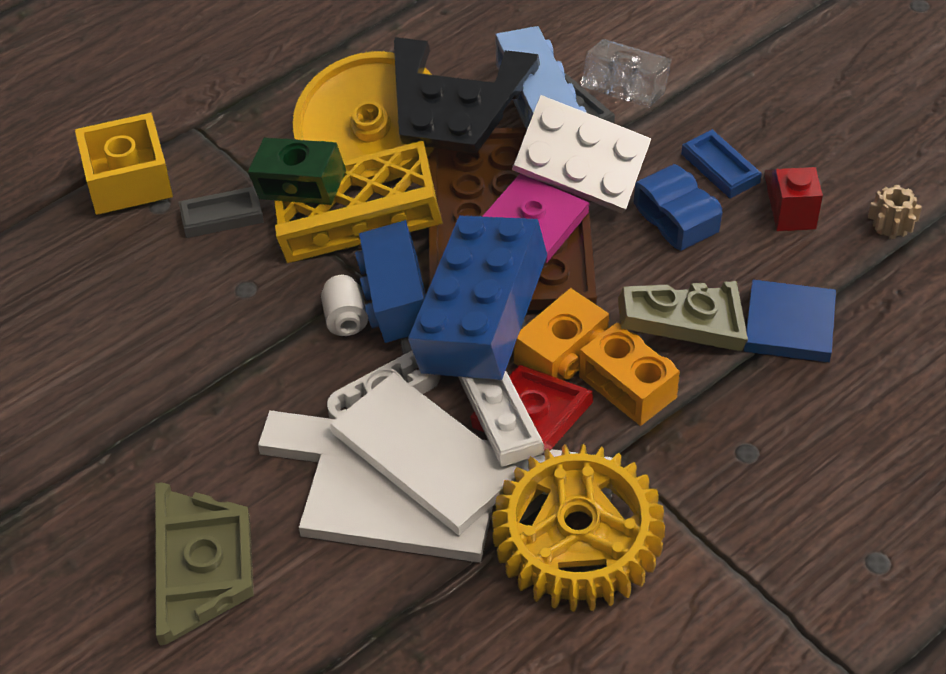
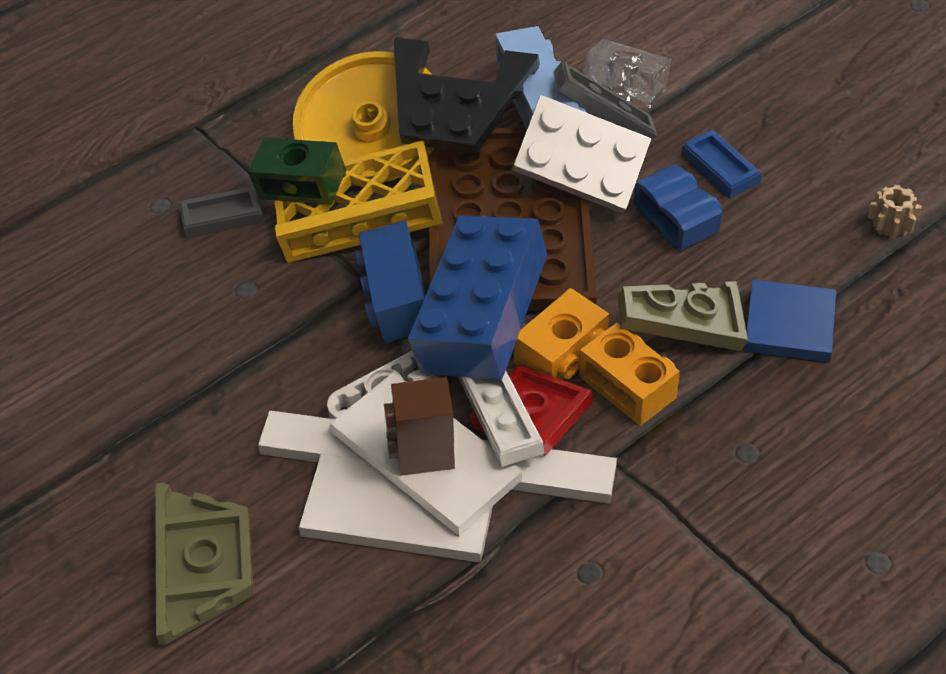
yellow brick [75,112,173,215] -> none
white brick [321,275,368,336] -> none
dark pink plate [482,174,589,263] -> none
yellow gear [492,443,665,612] -> none
red slope [764,167,823,231] -> none
none -> reddish brown brick [384,377,455,476]
none -> dark grey tile [553,62,657,143]

